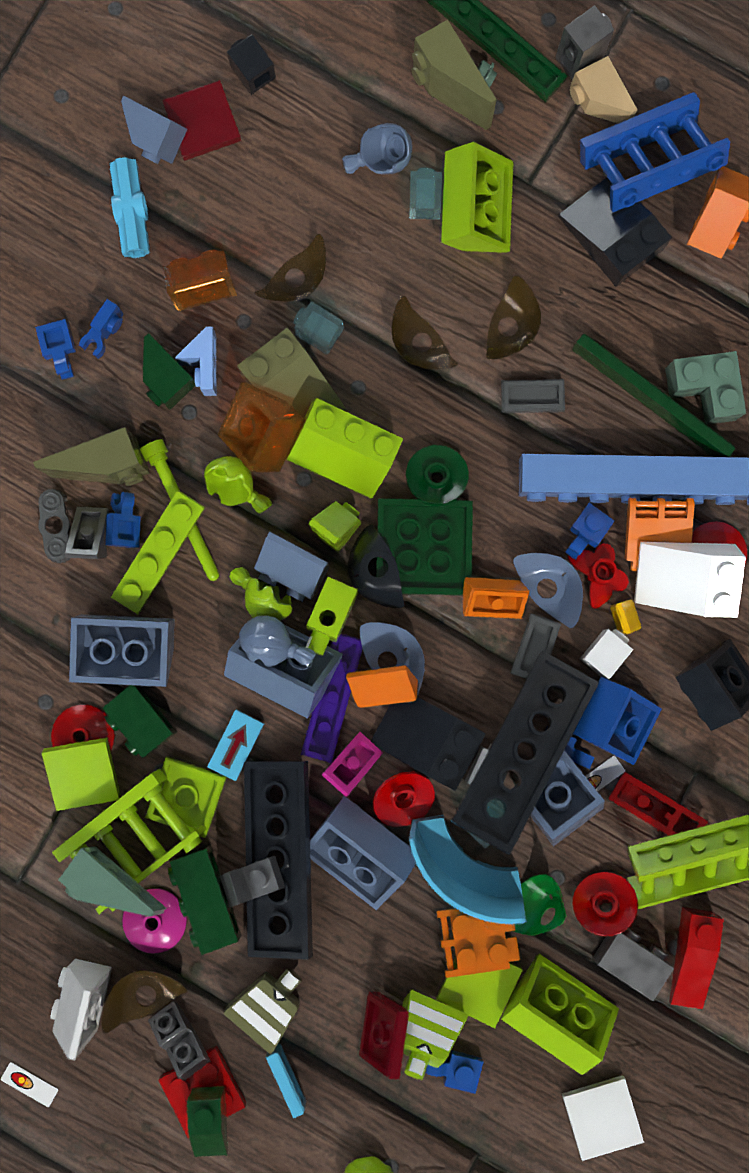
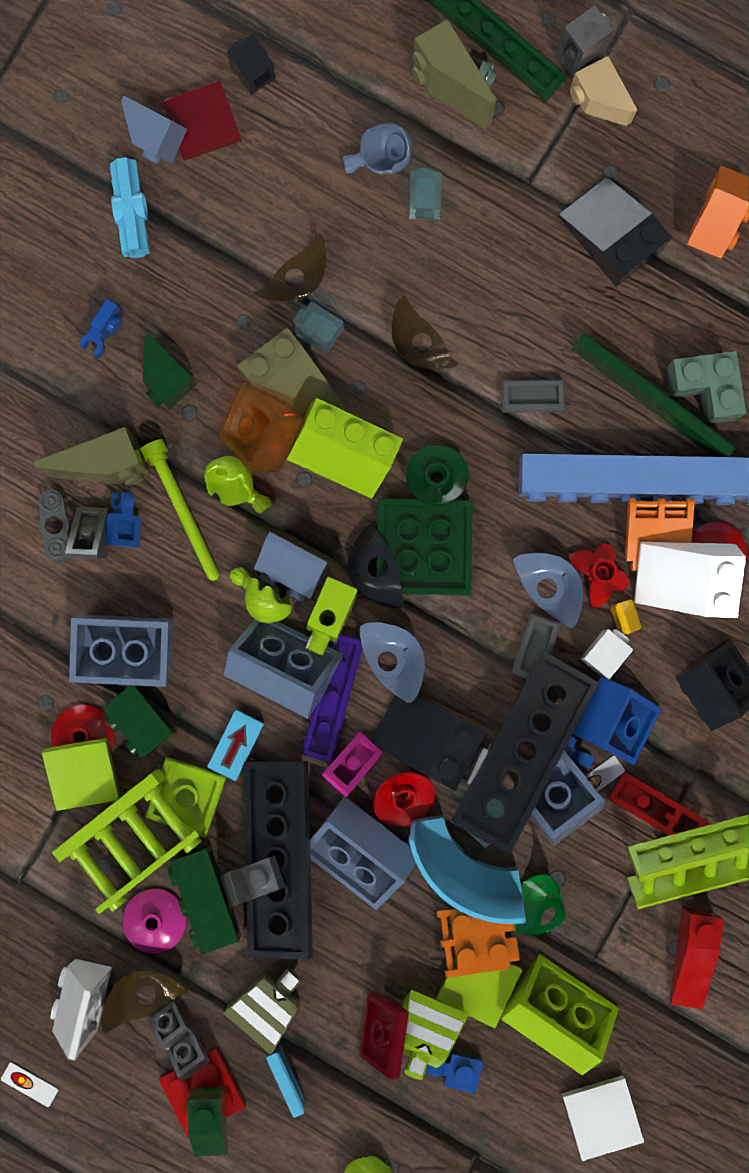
blue plate [35,319,76,380] -> none
sand green slope [58,846,167,917] -> none
lime plate [111,490,206,614] -> none
clear orange slope [163,250,237,311] -> none
light blue slope [175,327,217,396] -> none
sand blue hair [239,616,315,666] -> none
lime slope [309,501,361,553] -> none
orange slope [346,665,418,708] -> none
lime slope [441,142,513,253] -> none
orange slope [463,577,530,619] -> none
clear orange piece [486,275,541,359] -> none
blue plate [565,503,614,559] -> none
red dish [573,872,638,937] -> none
blue fence [580,92,730,212] -> none
flat silver brick [593,928,674,1001] -> none

